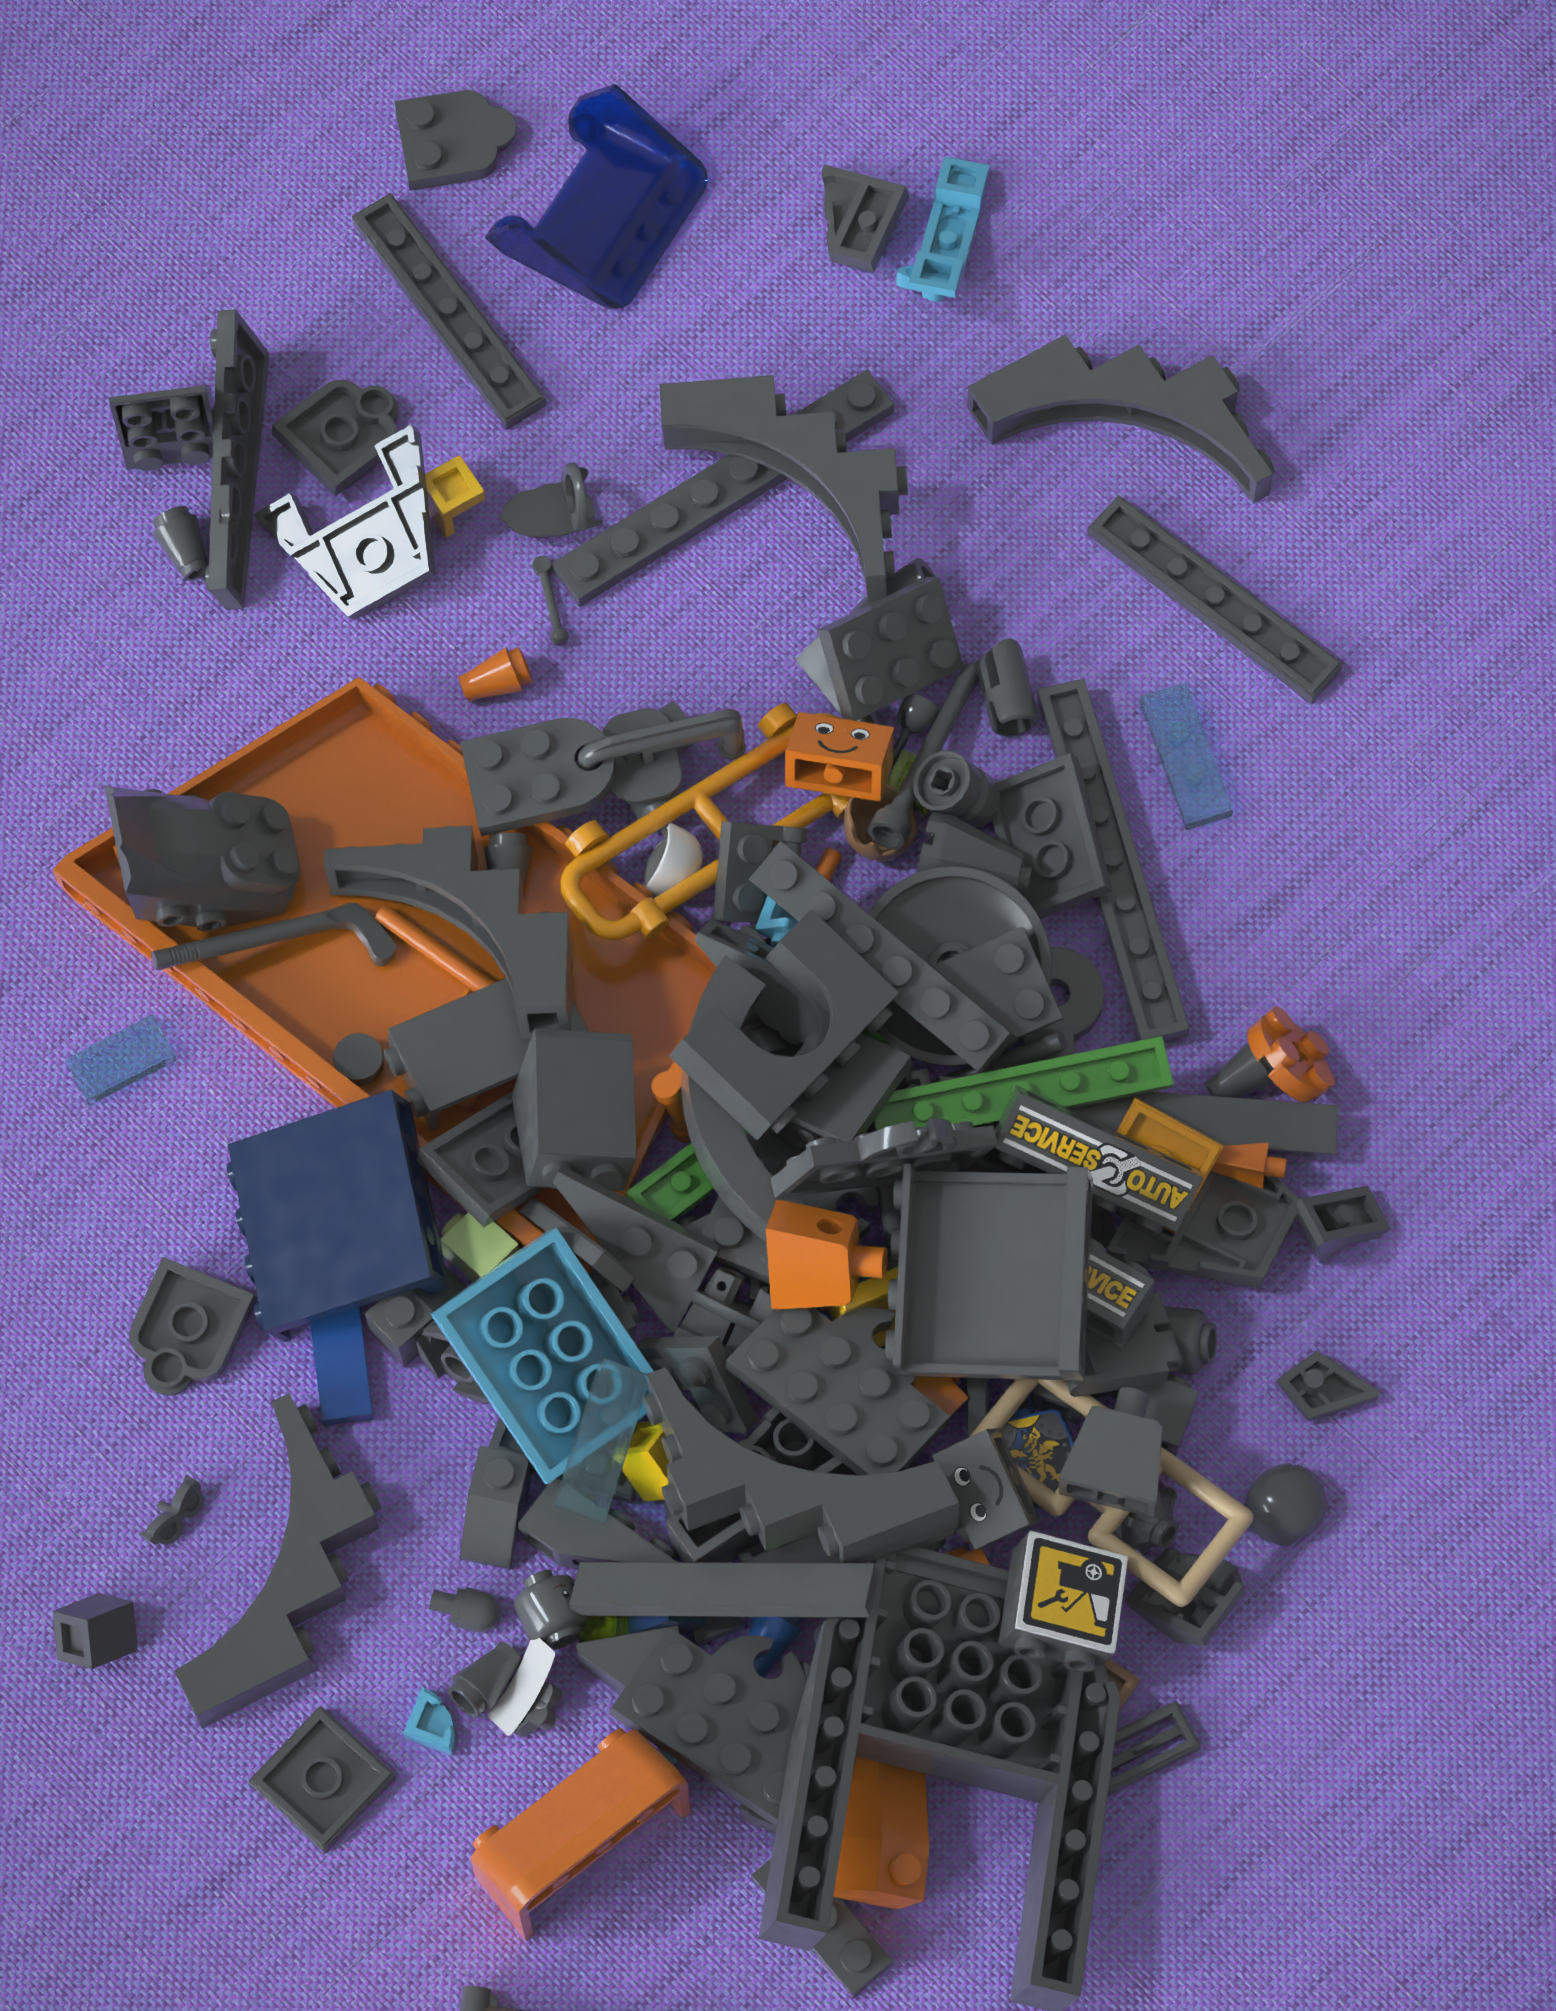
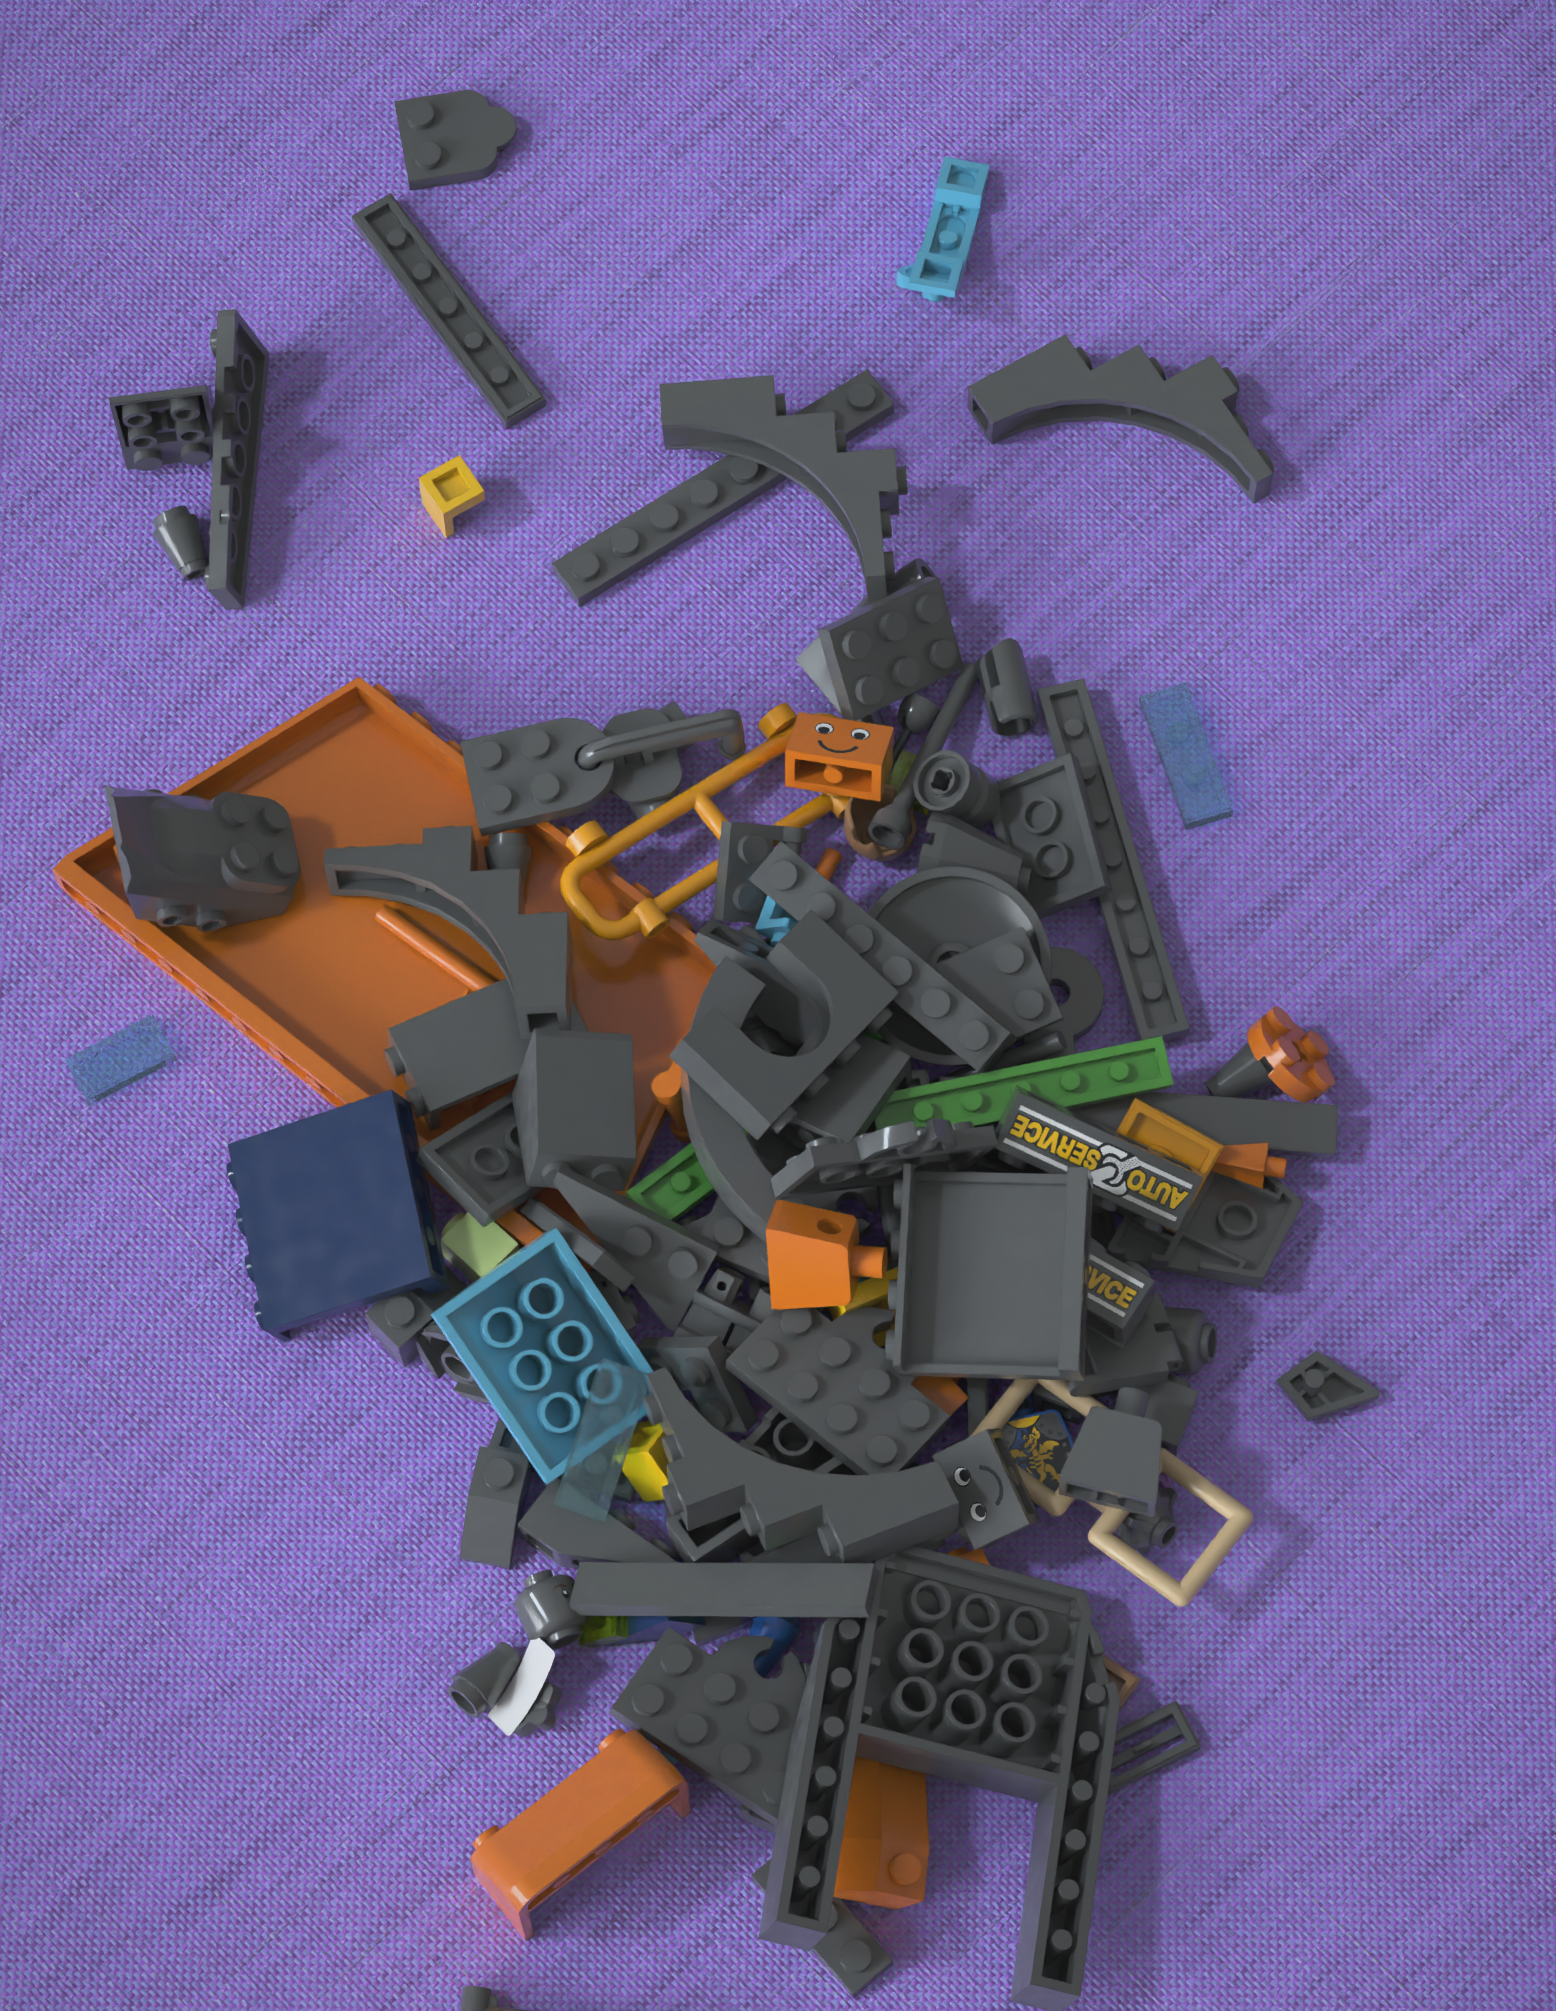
dark grey panel [53,1594,138,1669] -> none
dark grey plate [129,1257,257,1396] -> none
dark grey piece [139,1475,203,1545] -> none
dark grey piece [151,903,396,970] -> none
dark grey arch [174,1393,382,1728] -> none
dark grey tile [248,1706,396,1854] -> none
wing [254,425,436,620] -> none
dark grey plate [272,380,398,496] -> none
blue tile [310,1307,374,1426] -> none
dark grey tile [333,1033,384,1086] -> none
medium azure tile [403,1687,456,1756] -> none
dark grey cylinder [429,1587,502,1633] -> none
orange cone [458,647,533,702] -> none
clear blue windscreen [485,84,708,309] -> none
dark grey piece [501,462,603,538] -> none
dark grey hinge [532,556,568,646] -> none
dark grey slope [576,1625,680,1694] -> none
white hair [642,823,703,897] -> none
dark grey wing [822,164,909,273] -> none
piece [998,1531,1128,1672] -> none
dark grey tile [1087,495,1343,704] -> none
dark grey slope [1125,1548,1246,1646] -> none
dark grey hair [1244,1463,1328,1546] -> none
dark grey slope [1295,1185,1391,1264] -> none

